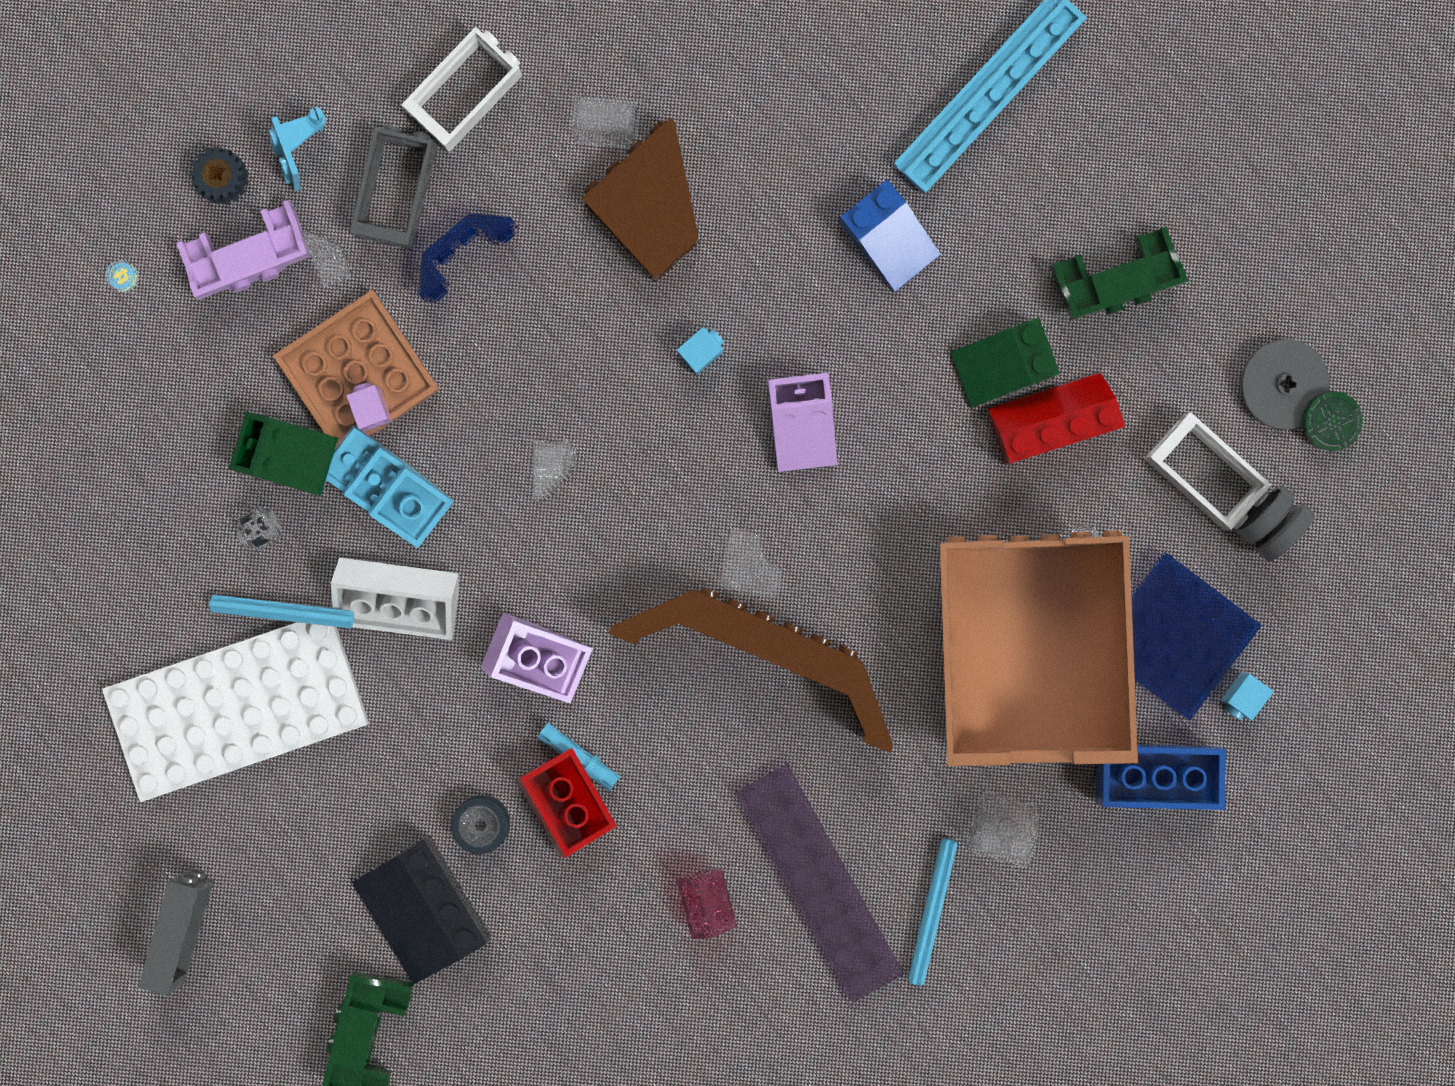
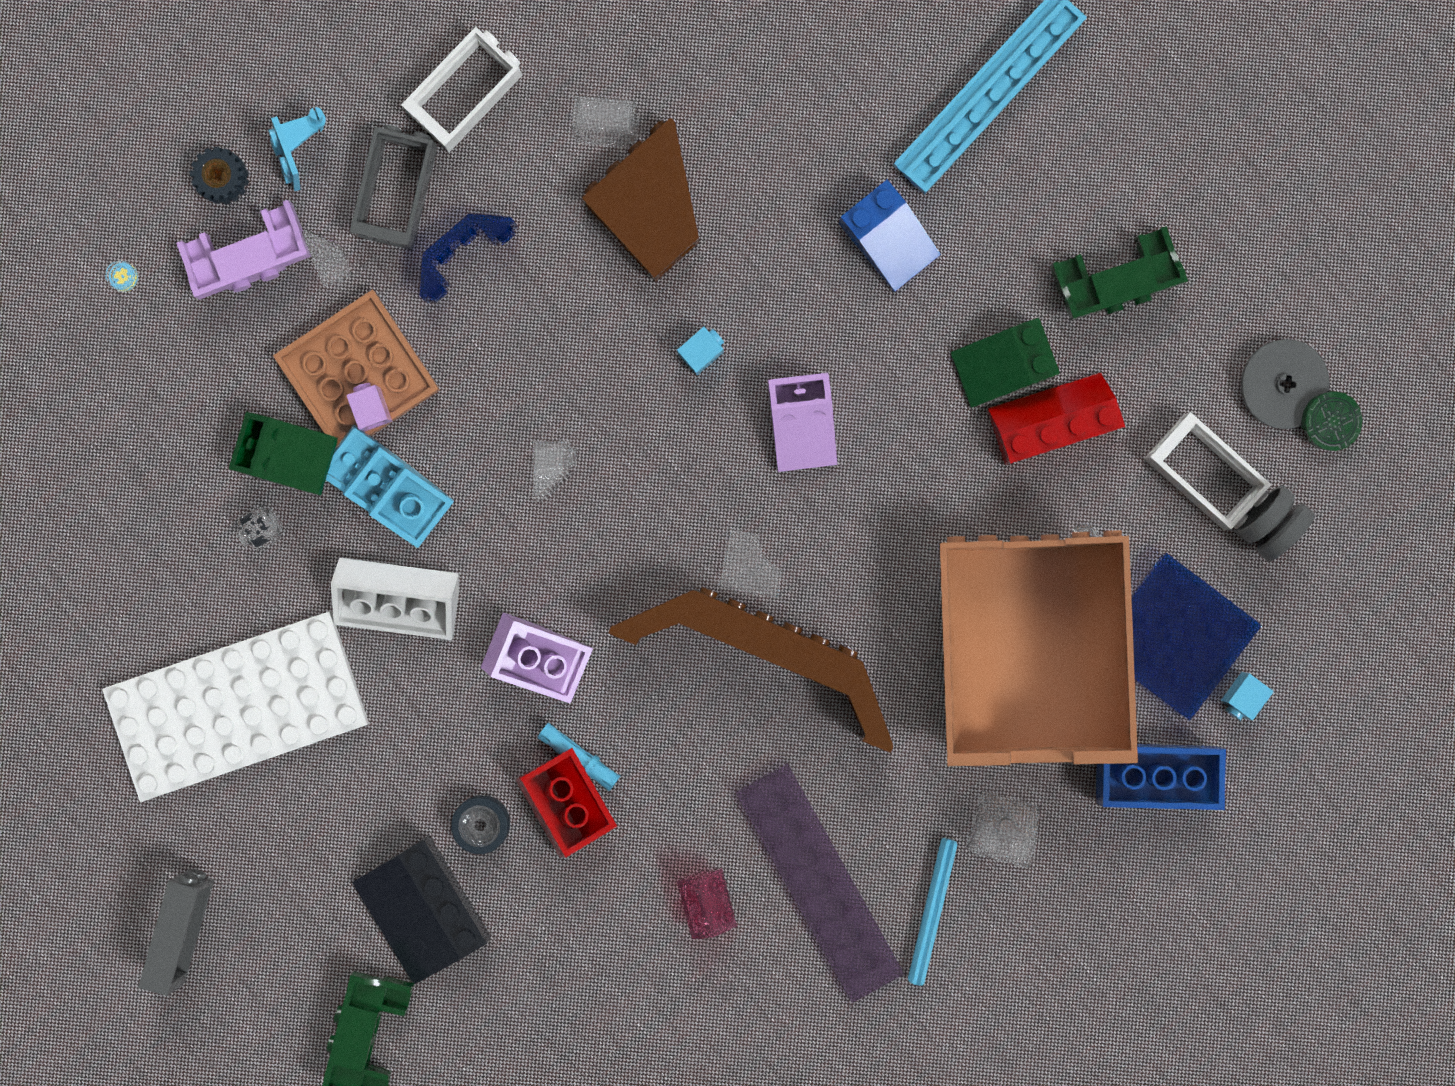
medium azure axle [209,595,355,628] -> none

